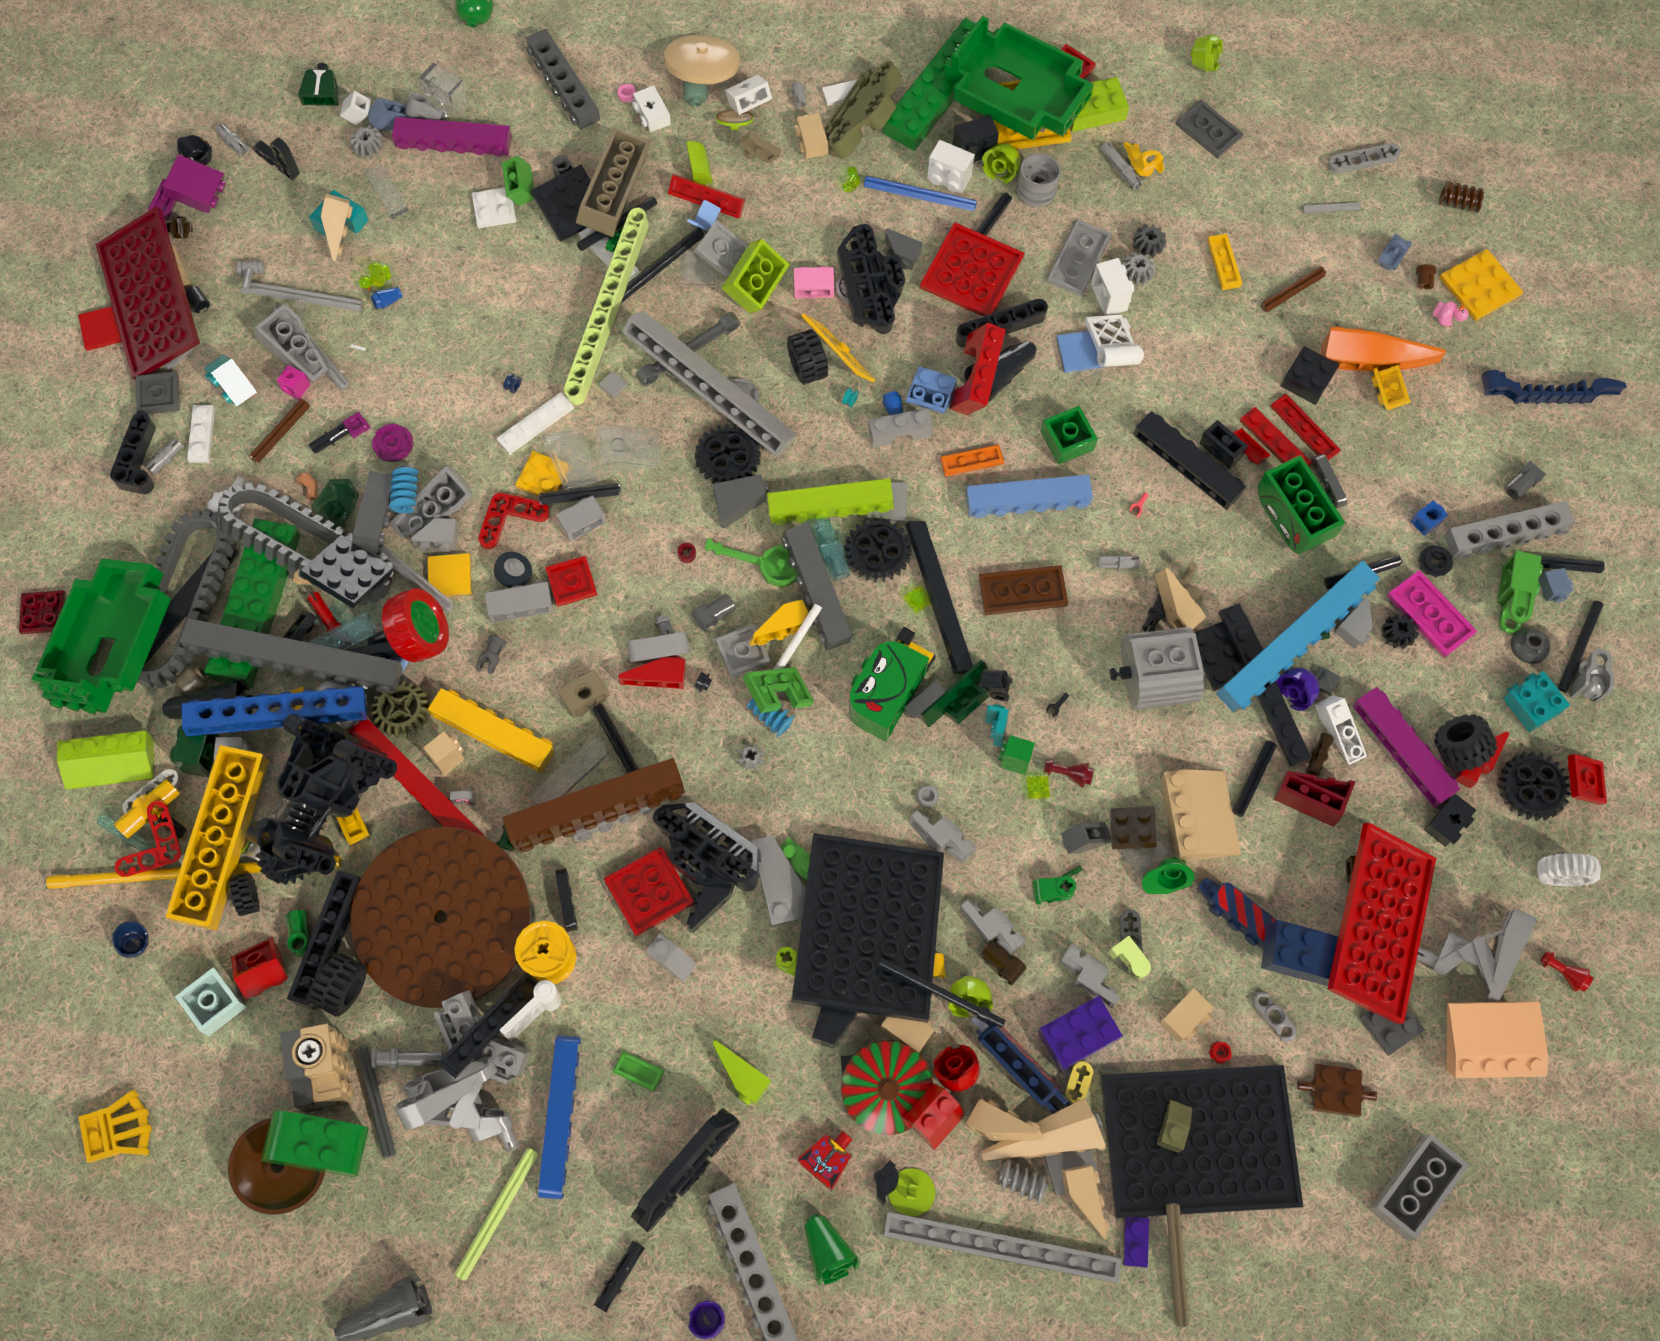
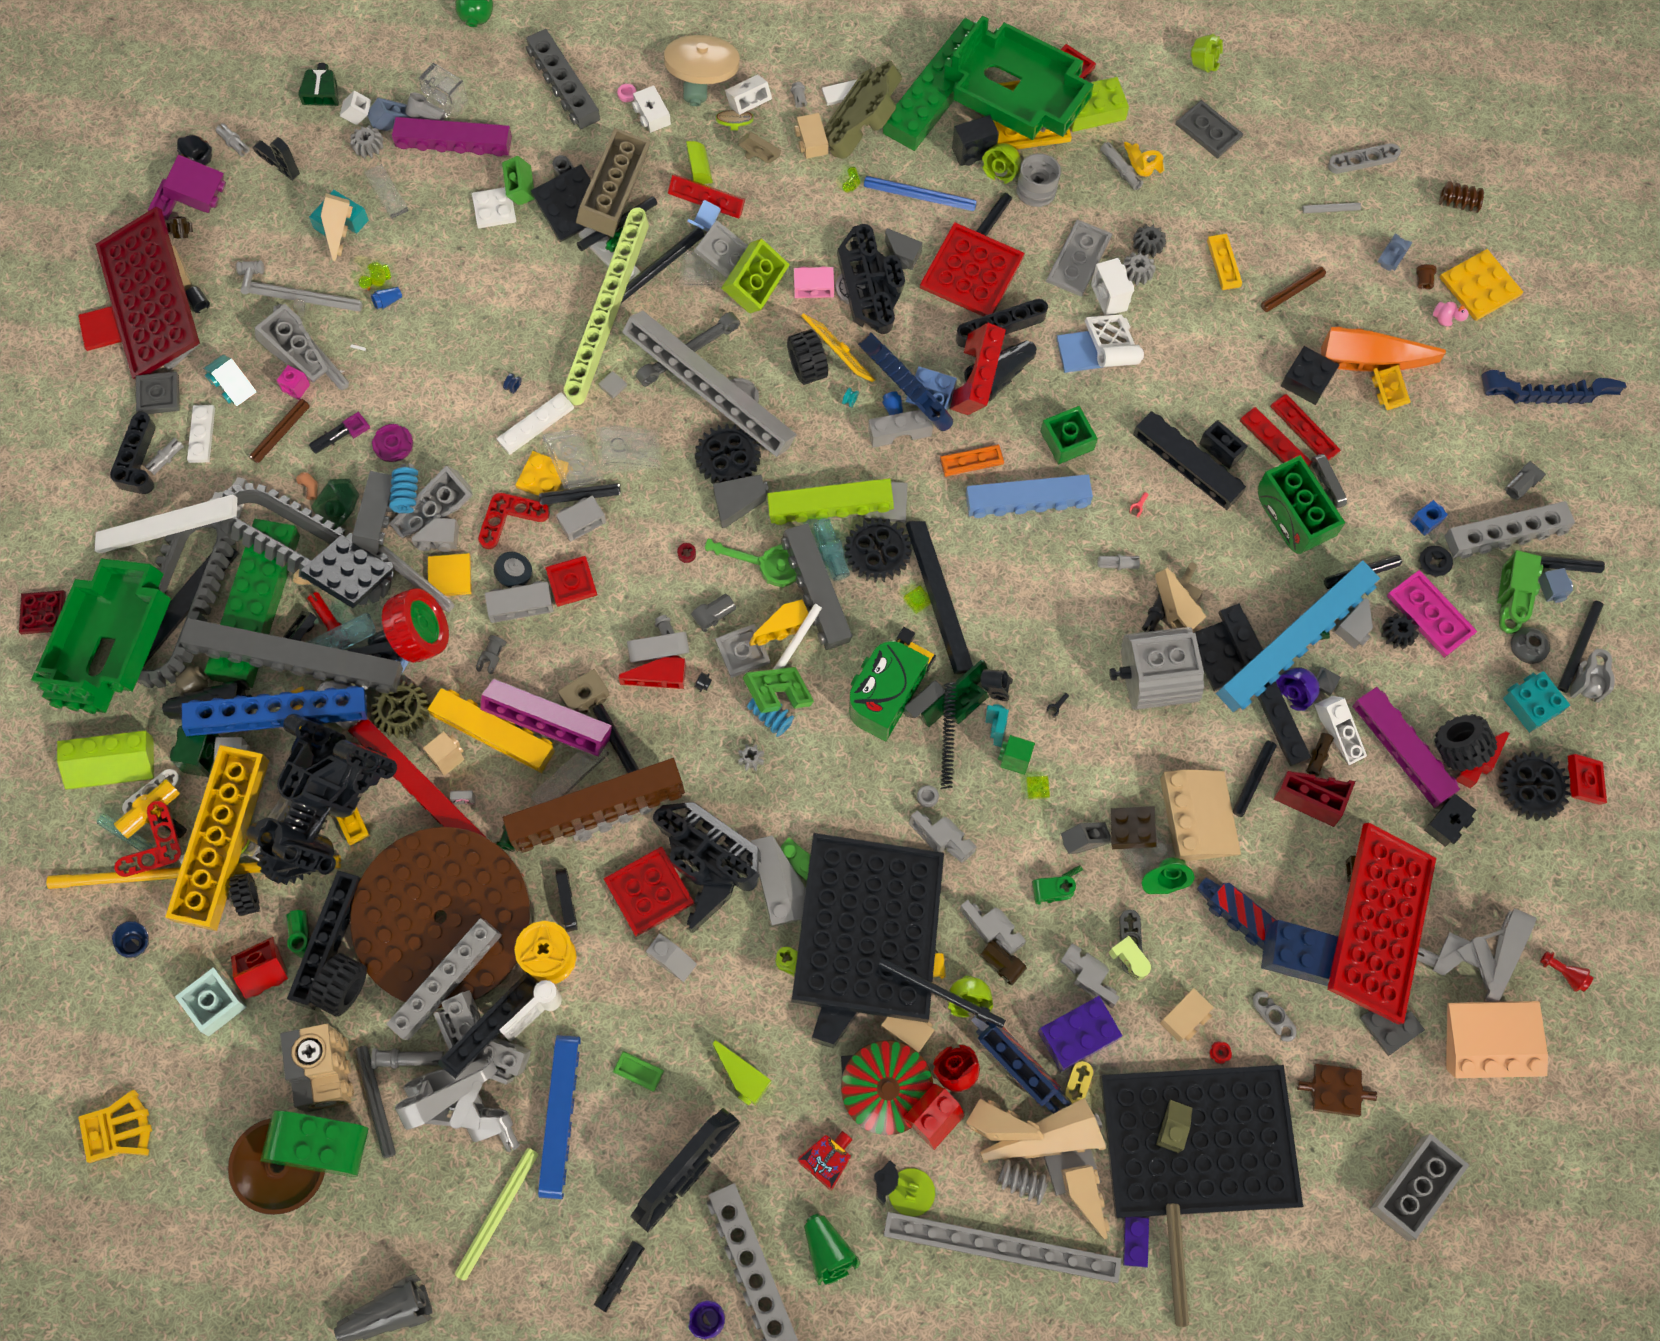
white brick [927,140,975,194] -> none
reddish brown plate [978,565,1068,615] -> none
dark red piece [1044,759,1094,788] -> none
red plate [1233,428,1271,465] -> none
white gear [1537,853,1601,887] -> none
none -> white tile [95,495,237,553]
none -> light grey brick [387,918,502,1040]
none -> brick [480,679,612,757]
none -> dark blue piece [858,332,953,431]
none -> black piece [940,682,957,789]

